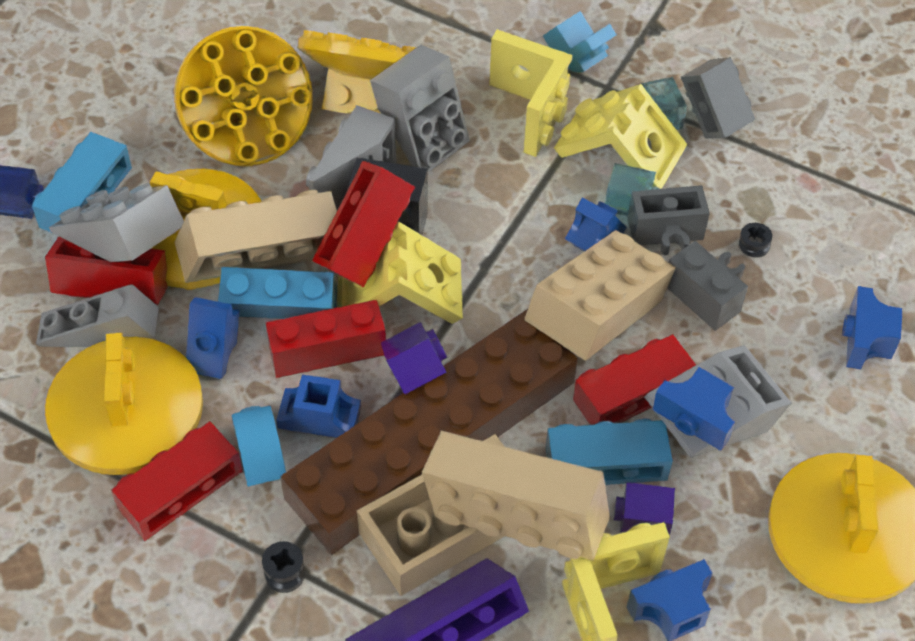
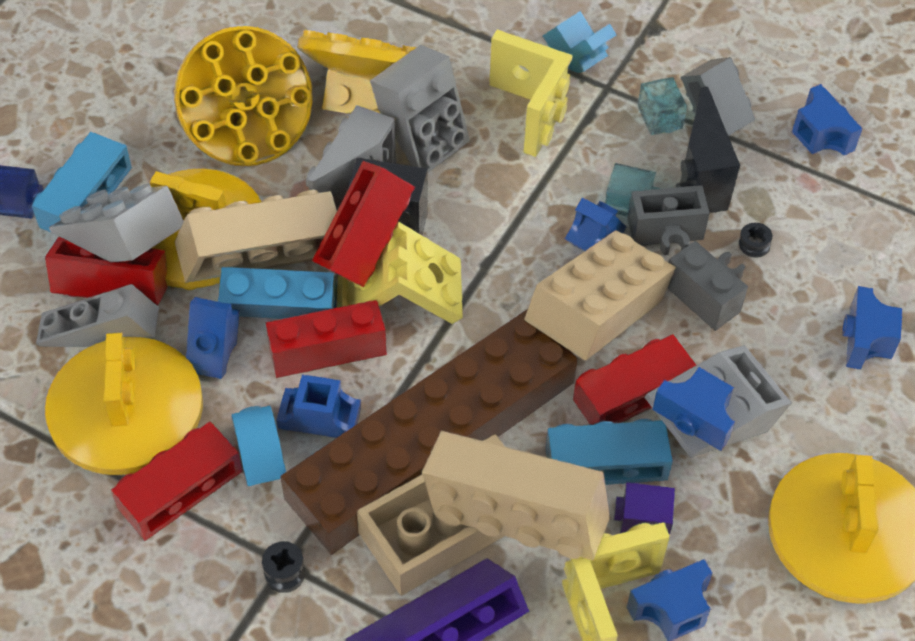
dark purple brick [381,322,448,394] -> none
light yellow bracket [554,84,687,190] -> none
none -> black slope [676,86,741,213]
none -> blue brick [792,84,863,156]

